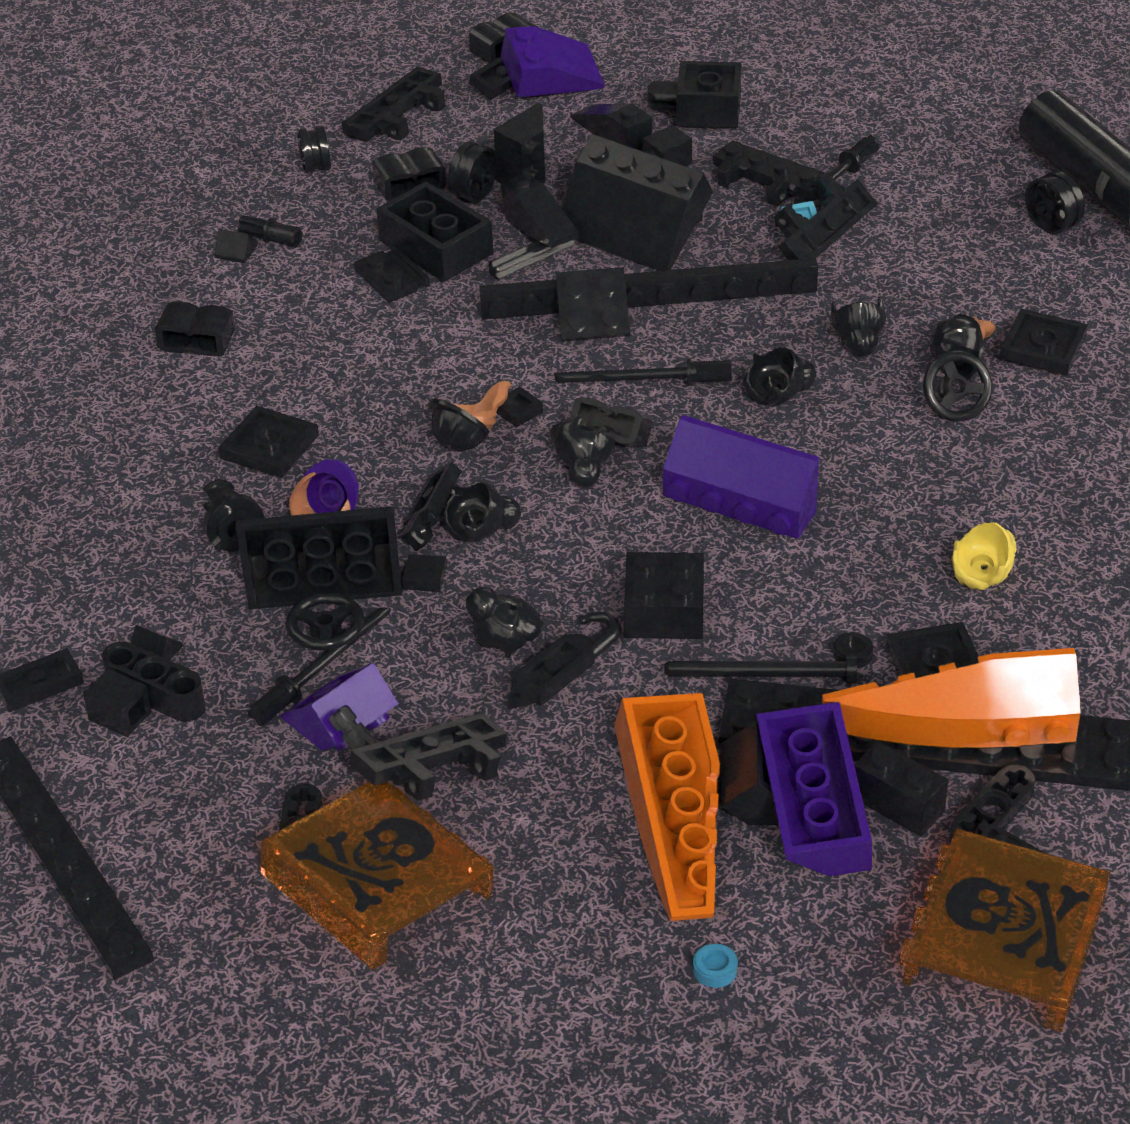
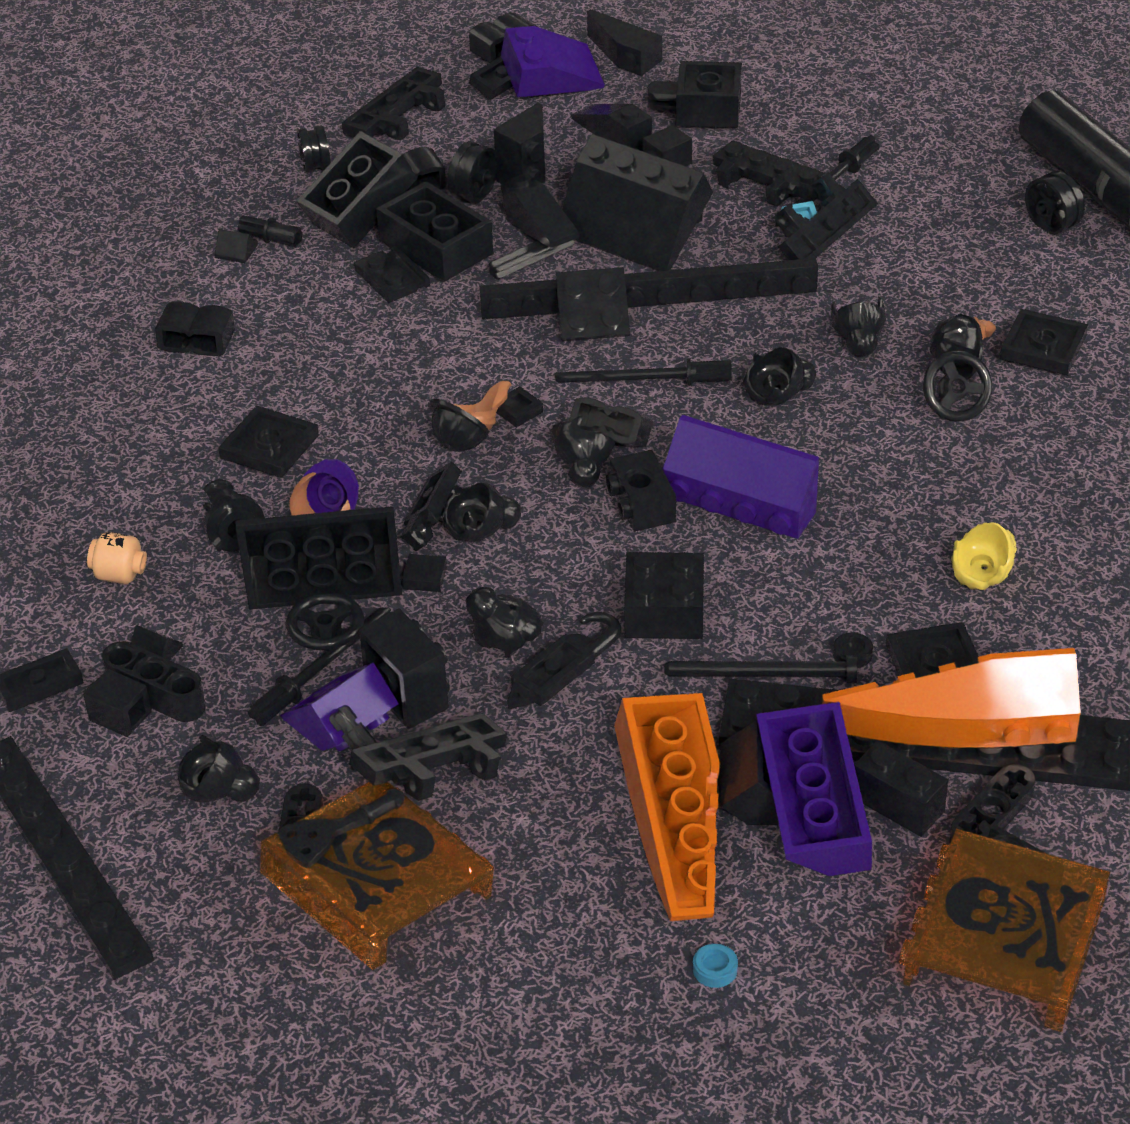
none -> light nougat head [87,532,147,585]
none -> black piece [178,735,260,803]
none -> black piece [278,789,405,868]
none -> black brick [296,131,418,248]
none -> black brick [359,608,450,730]
none -> black slope [587,9,662,76]
none -> black brick [606,450,676,532]

